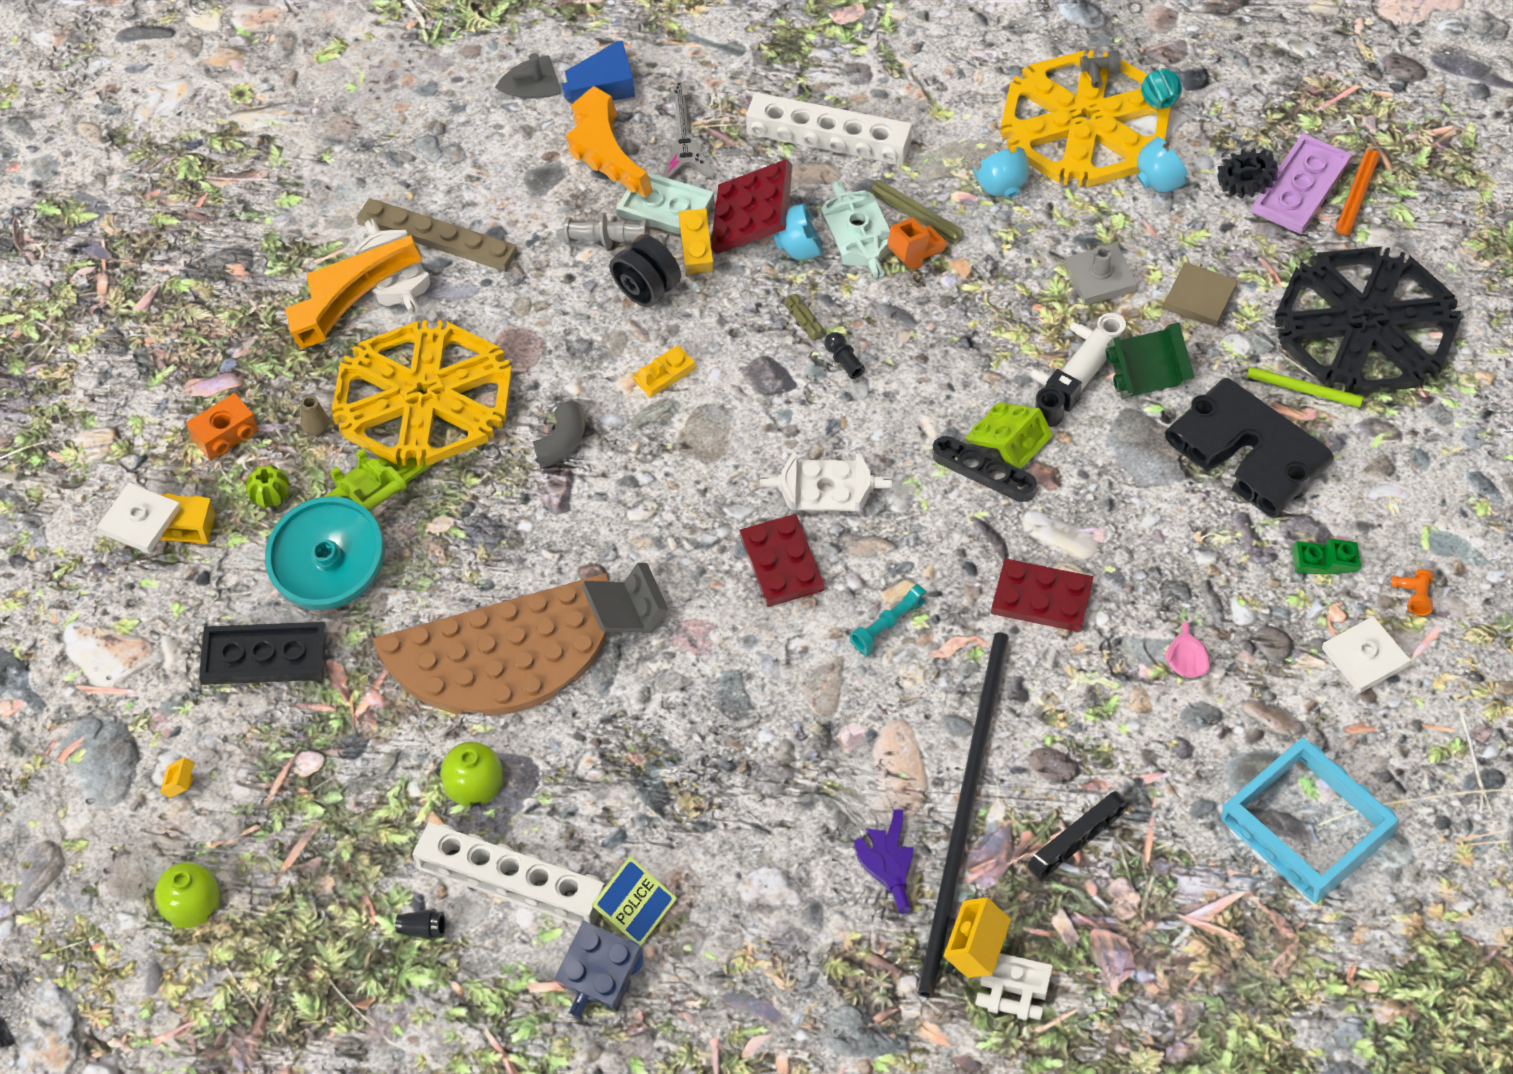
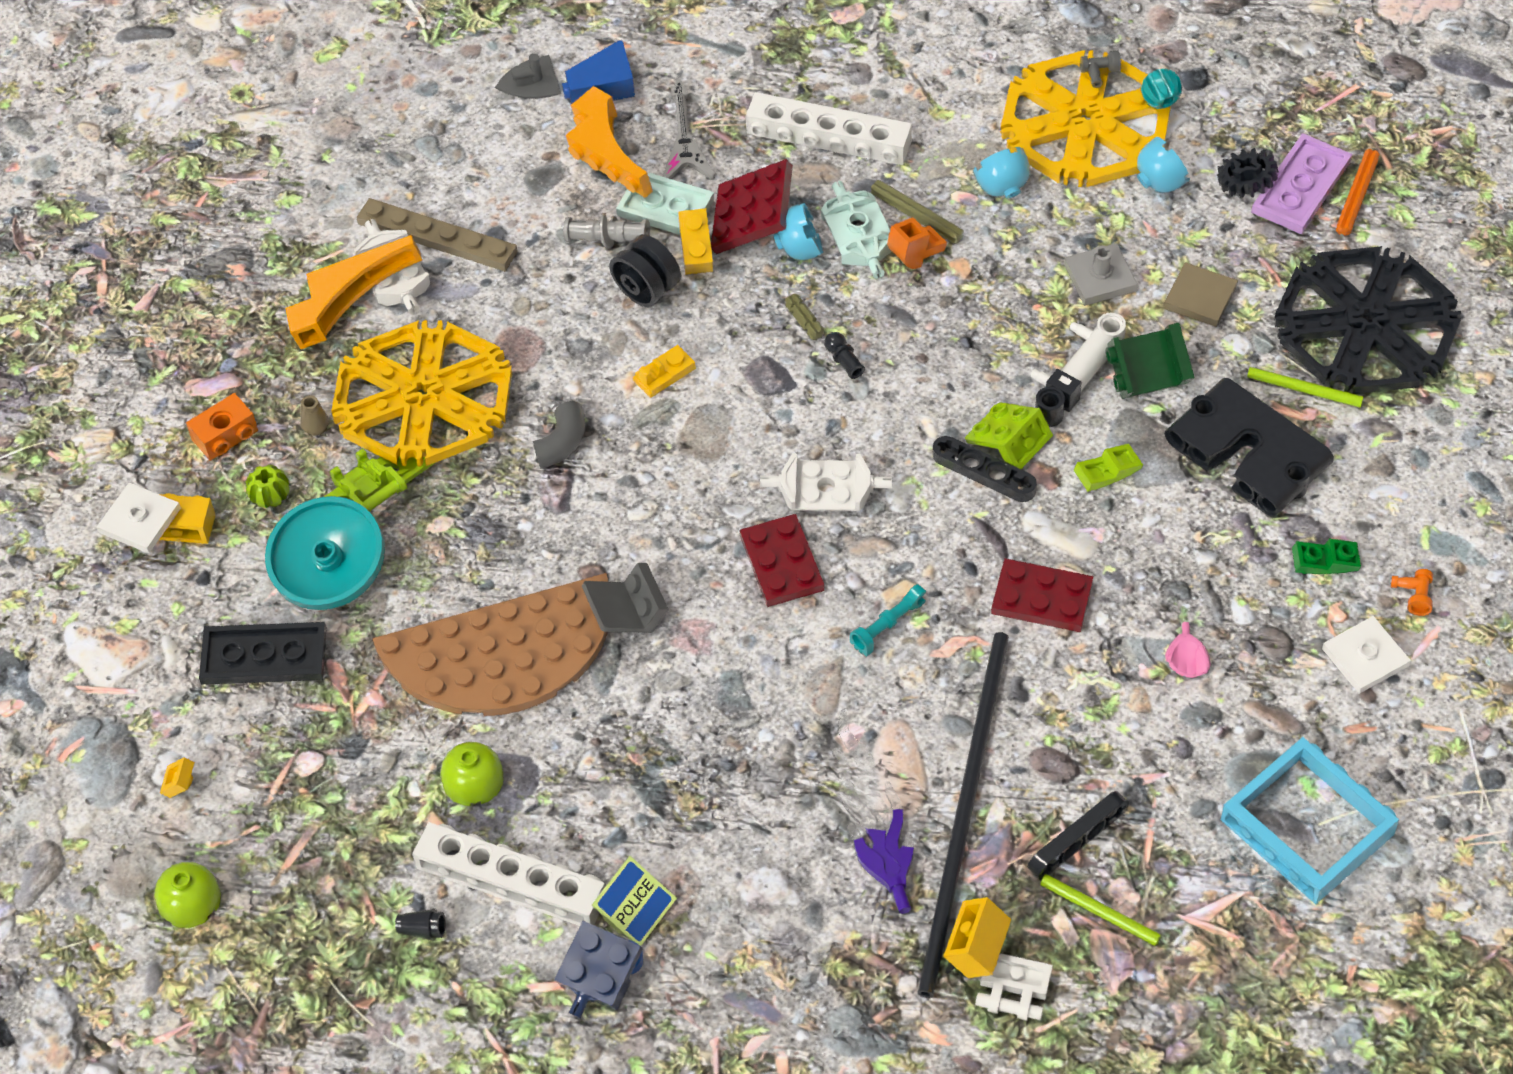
none -> lime bar [1040,874,1161,946]
none -> lime slope [1073,443,1143,492]

